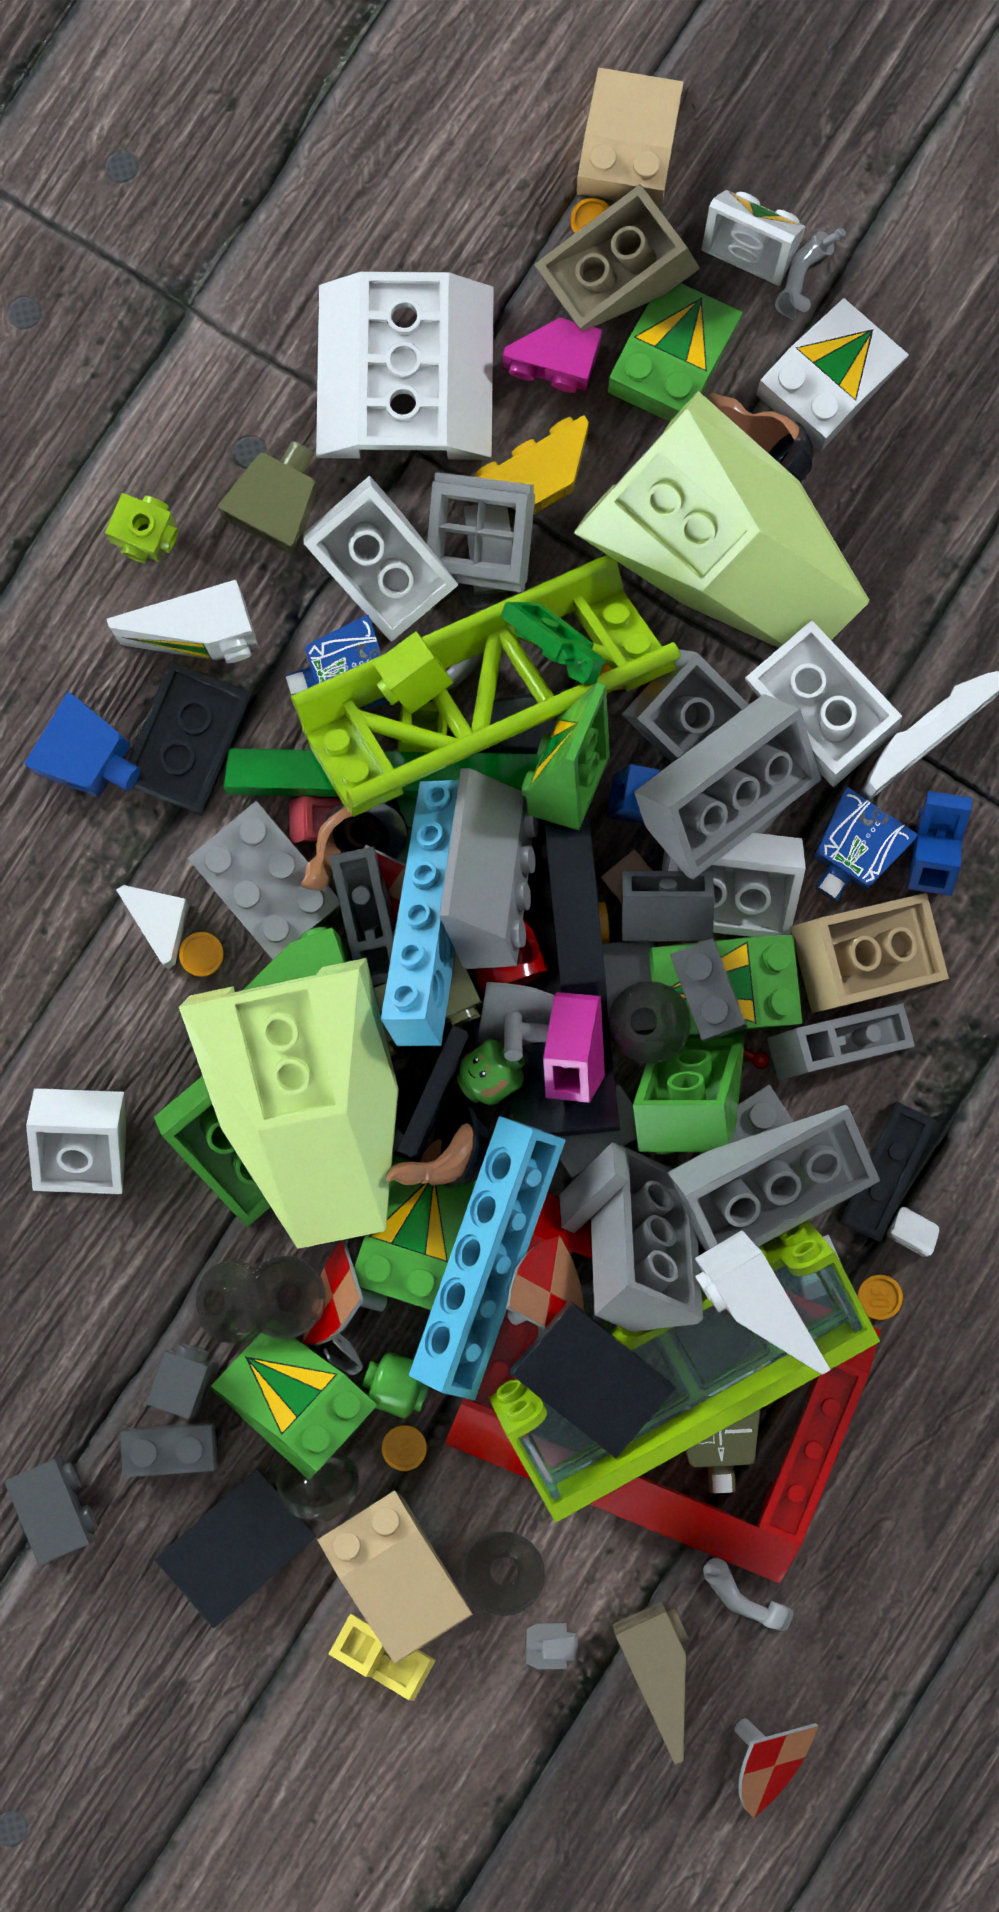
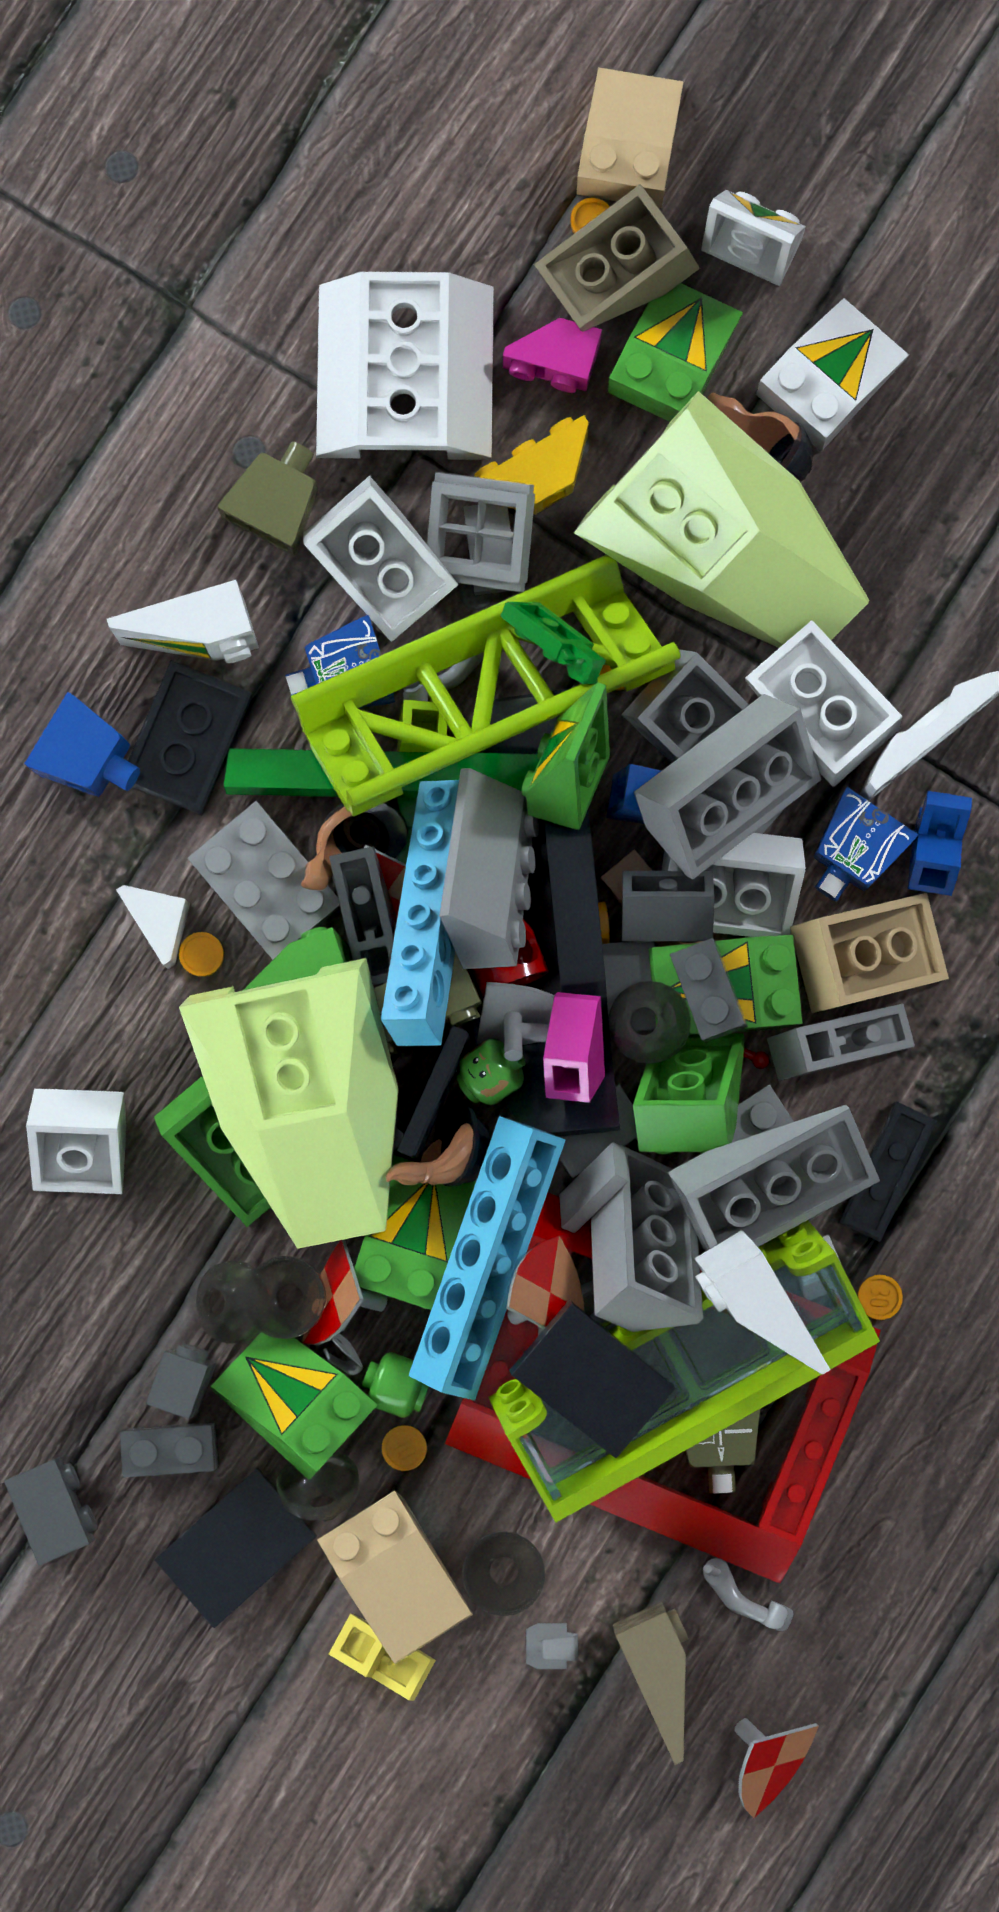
lime brick [105,493,178,563] -> none
coral slope [289,796,343,844] -> none
lime brick [373,631,454,715] -> none
light grey piece [775,228,846,320] -> none
white slope [886,1207,939,1257] -> none

